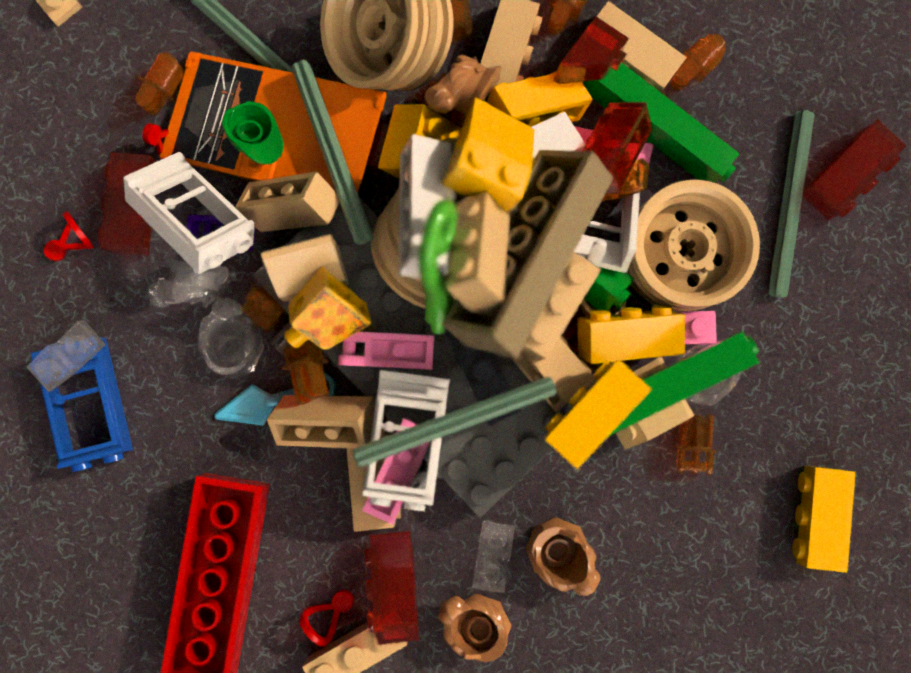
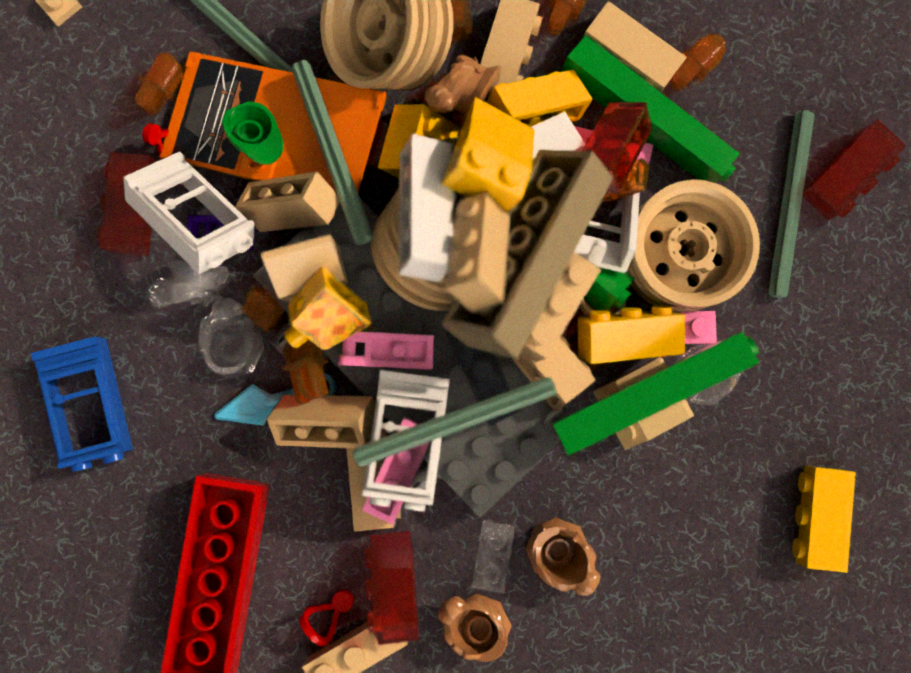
clear slope [27,320,106,392] -> none
red piece [44,210,94,262] -> none
bright green plant [419,199,457,334] -> none
yellow brick [544,360,651,469] -> none
clear red slope [554,17,629,84] -> none
clear orange arm [676,414,716,476] -> none

